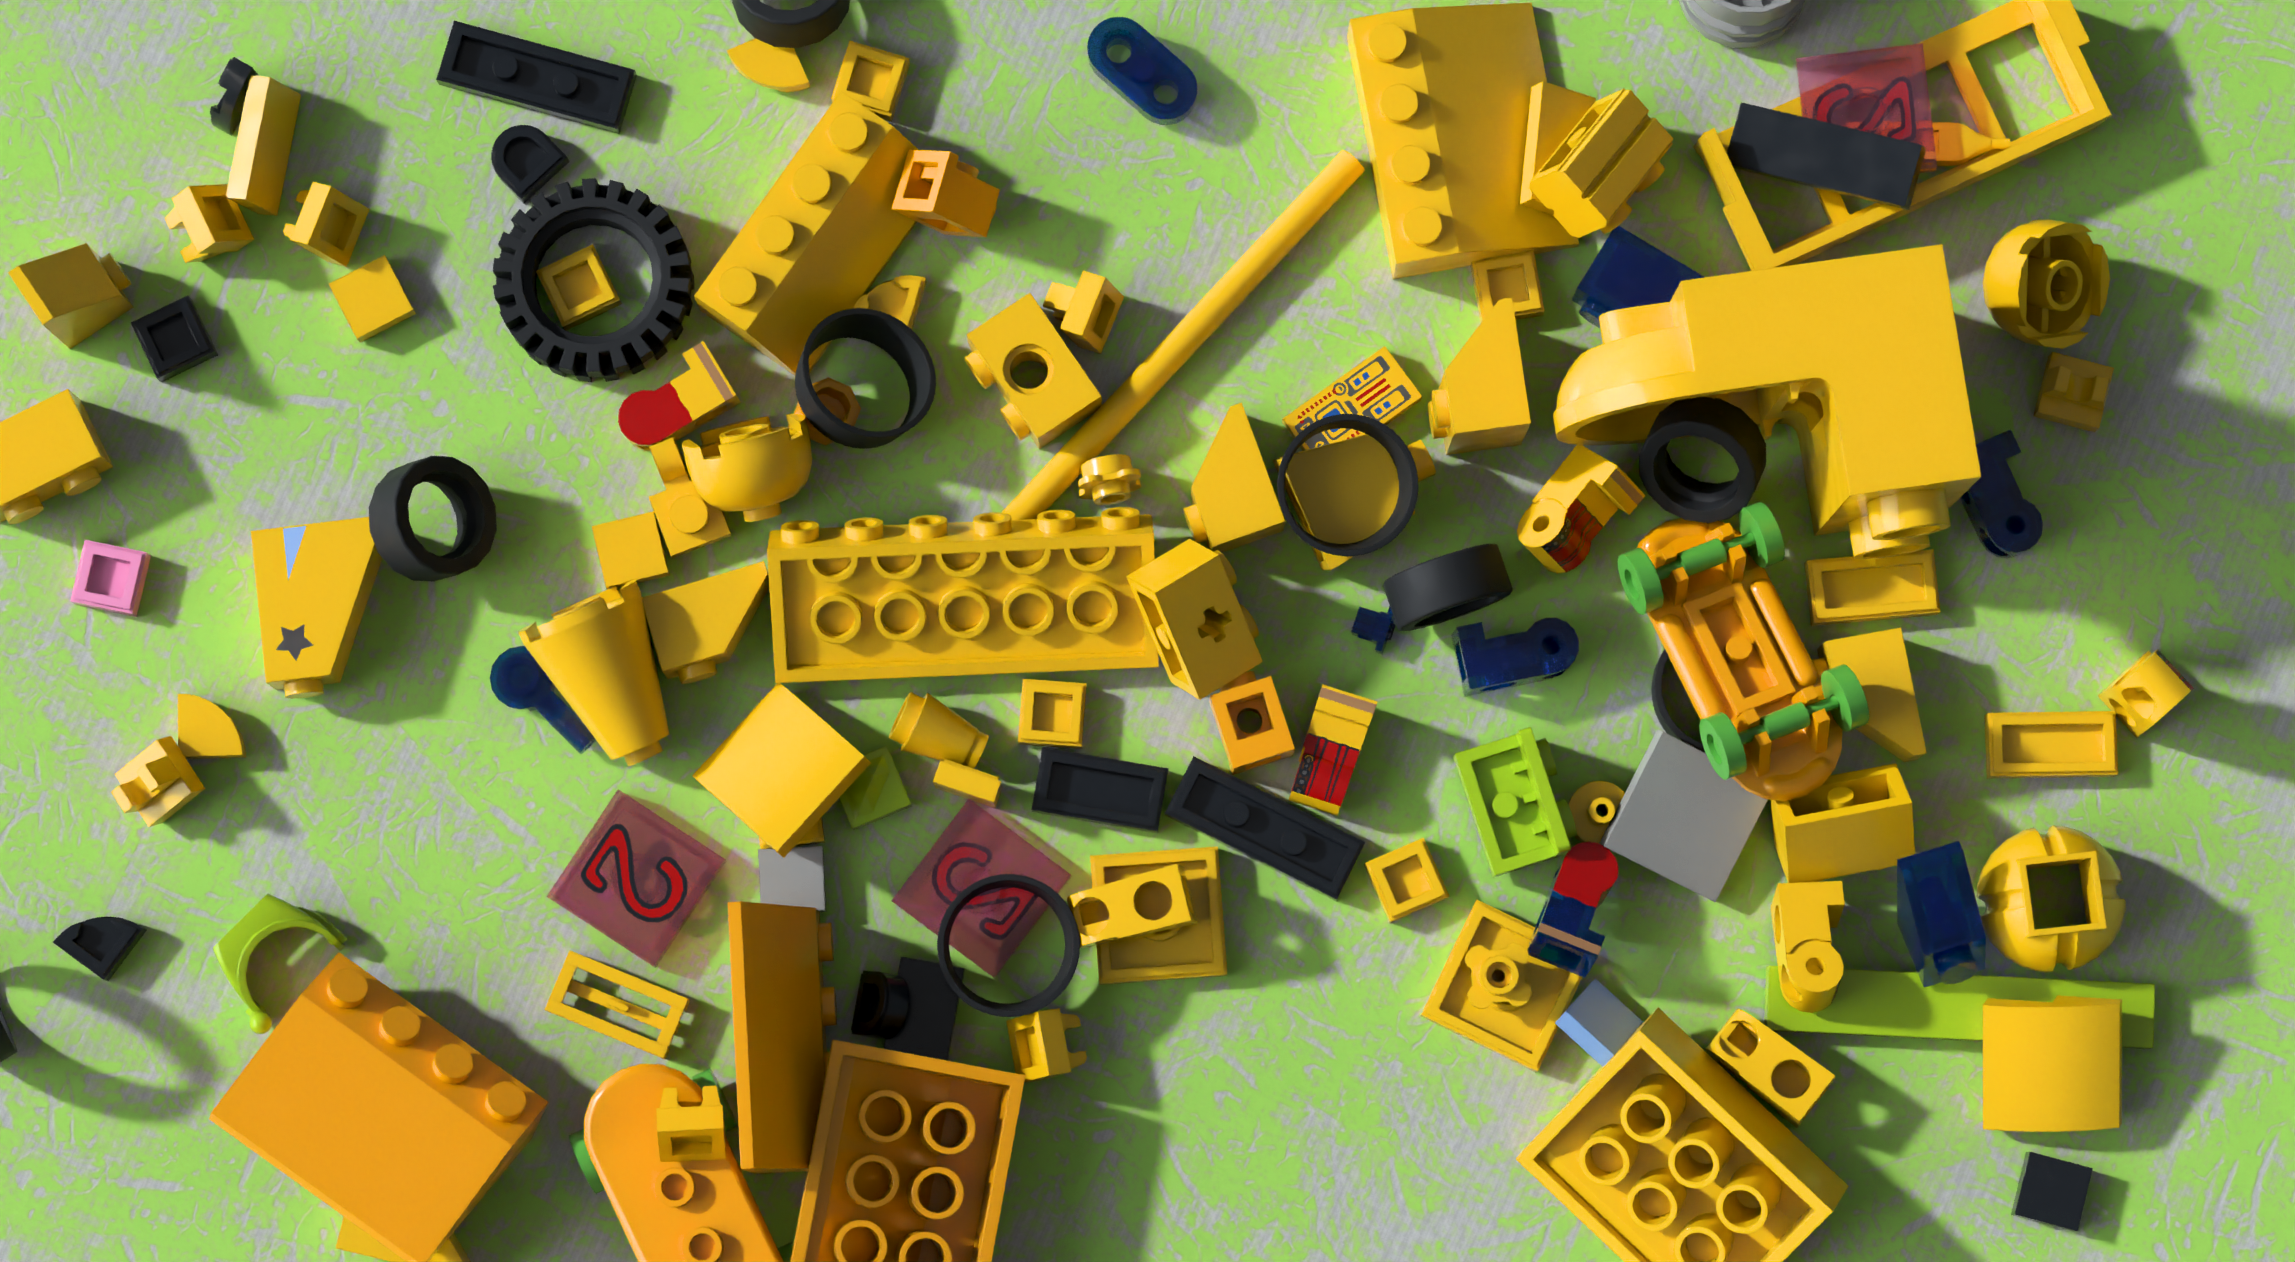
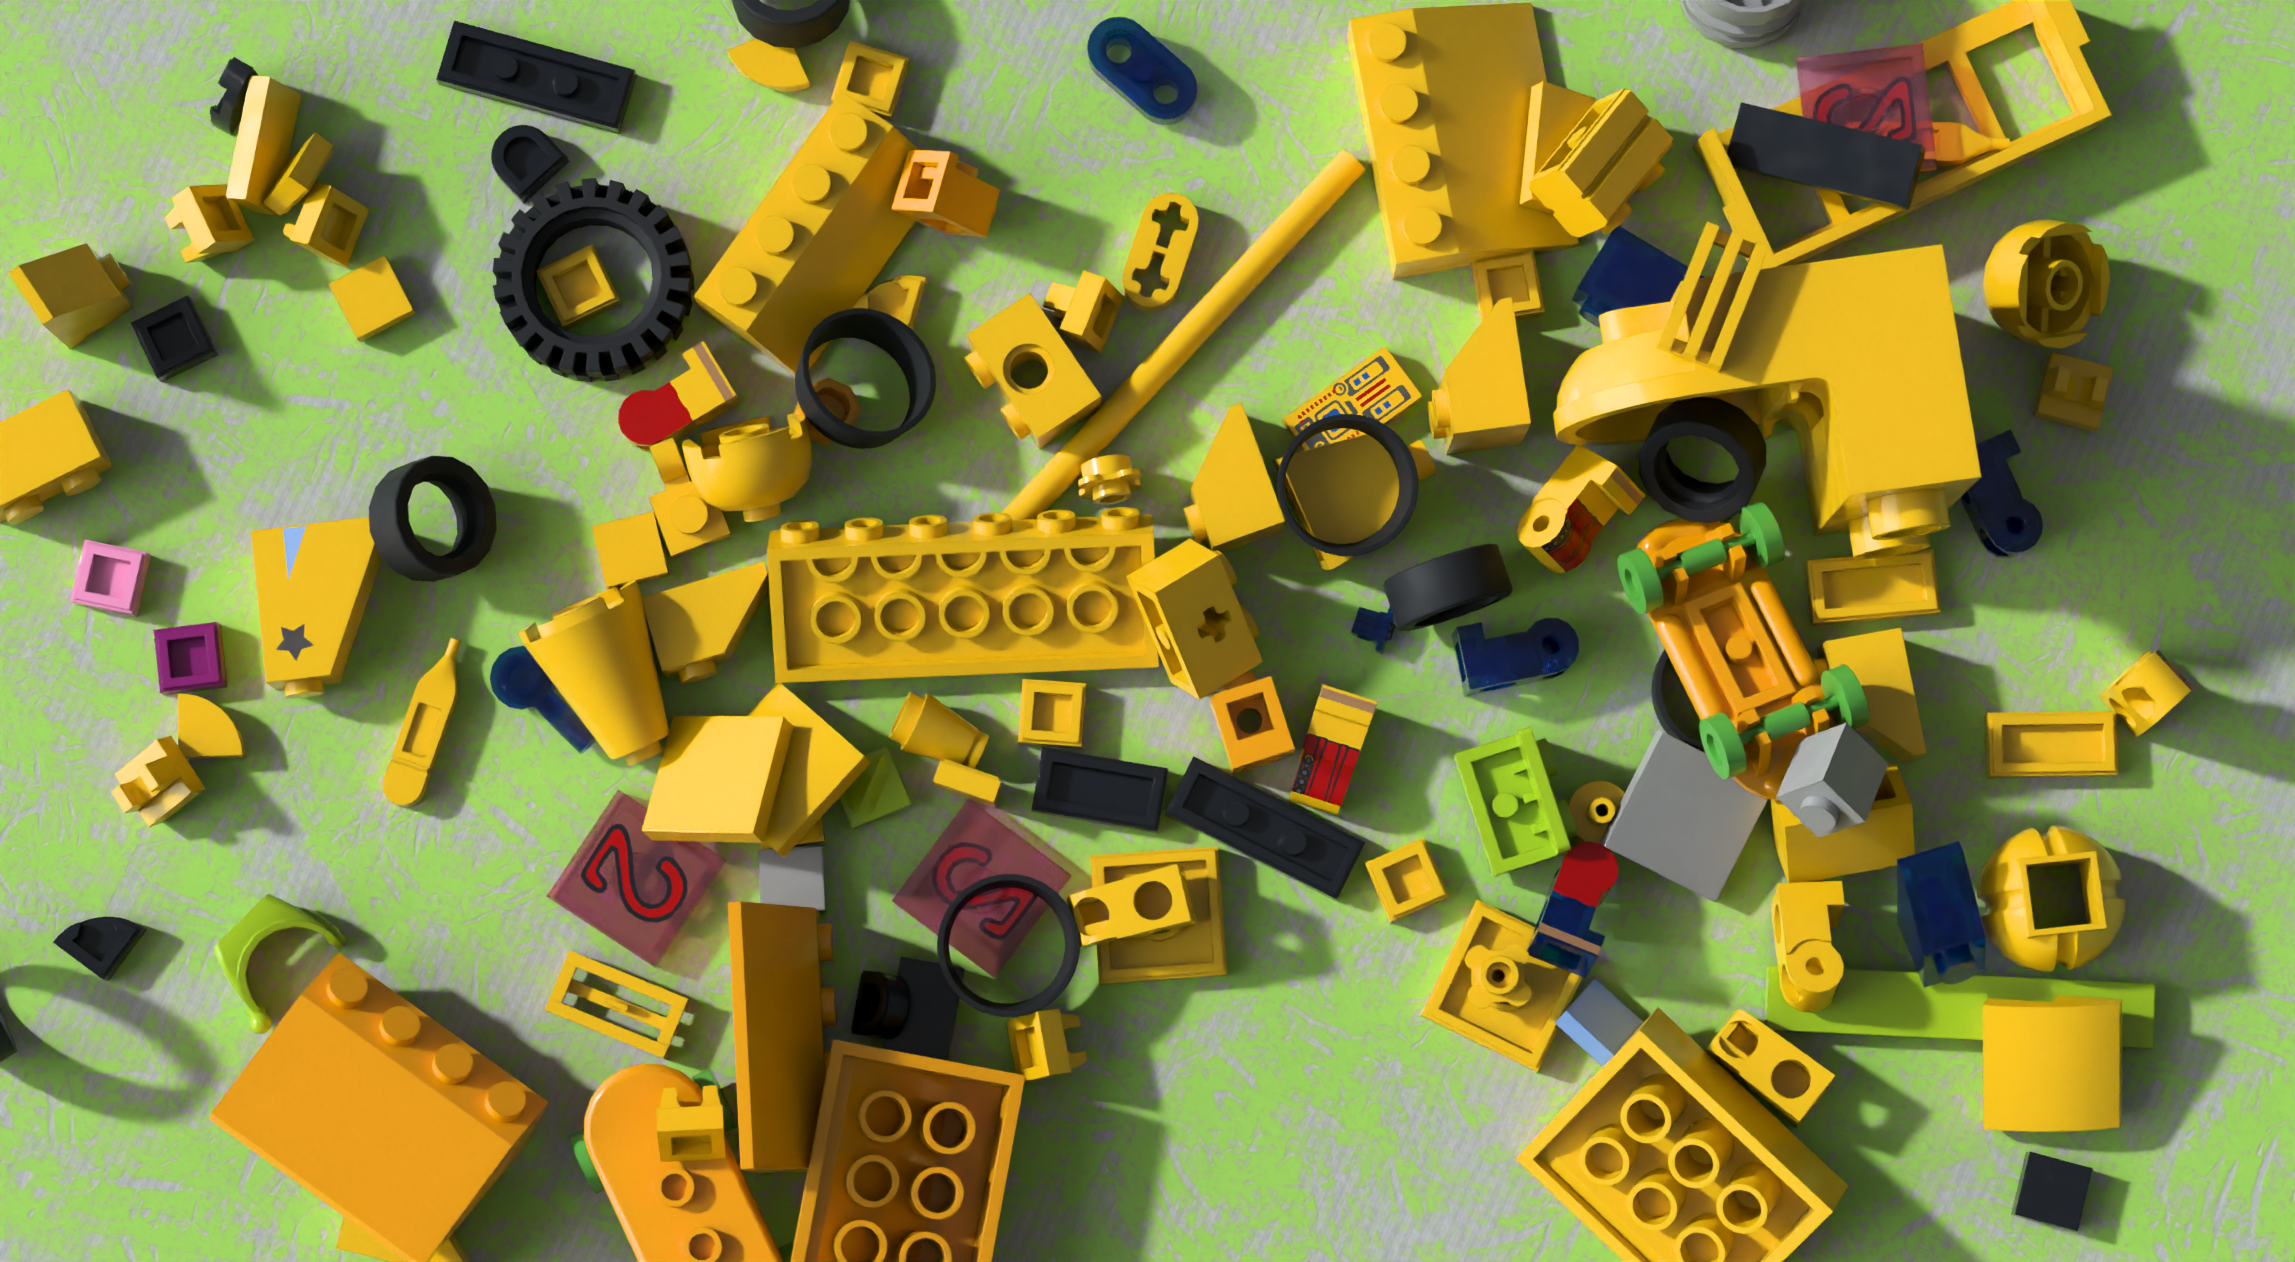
none -> magenta tile [153,622,228,695]
none -> yellow tile [262,132,334,216]
none -> yellow piece [382,638,461,807]
none -> yellow tile [642,716,794,843]
none -> yellow beam [1122,192,1199,313]
none -> yellow tile [1656,221,1769,372]
none -> light grey brick [1776,723,1888,838]

